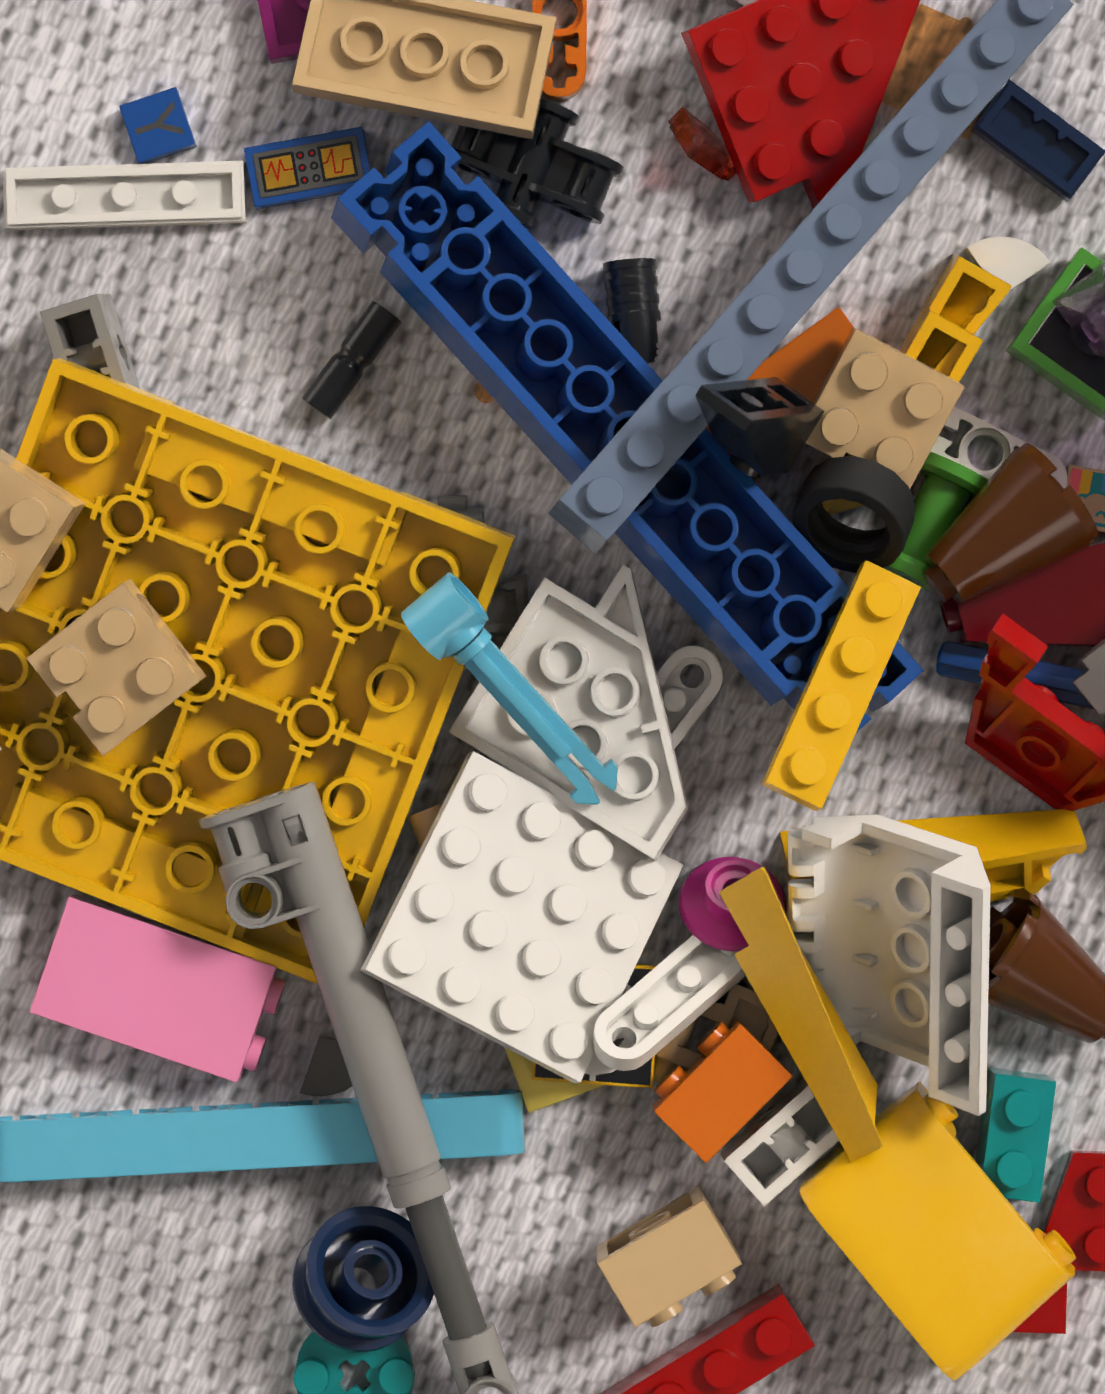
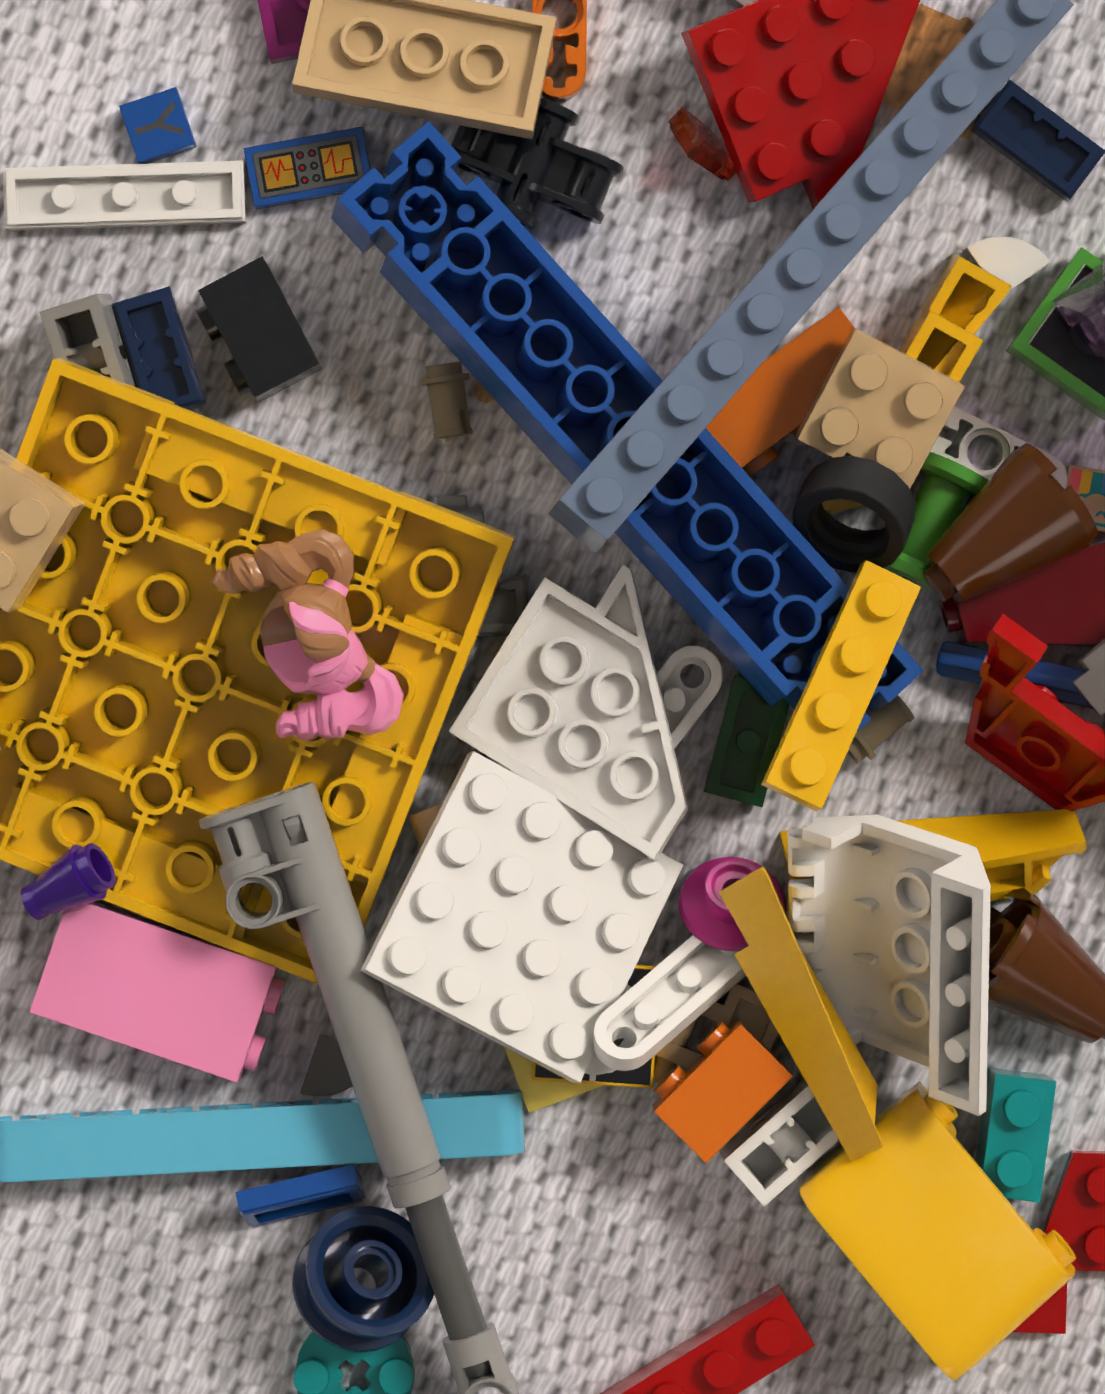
tan piece [26,579,206,756] -> none
black piece [302,301,402,419] -> none
medium azure piece [401,572,618,805] -> none
tan brick [596,1186,742,1328] -> none
black hinge [603,258,661,364] -> none
black slope [695,377,824,478] -> none
none -> dark purple cone [20,843,116,920]
none -> dark blue plate [112,286,207,409]
none -> black brick [196,256,323,403]
none -> hair [212,529,404,741]
none -> blue tile [235,1164,366,1227]
none -> dark tan pin [421,362,473,439]
none -> dark green plate [703,675,790,807]
none -> dark tan pin [847,695,915,763]

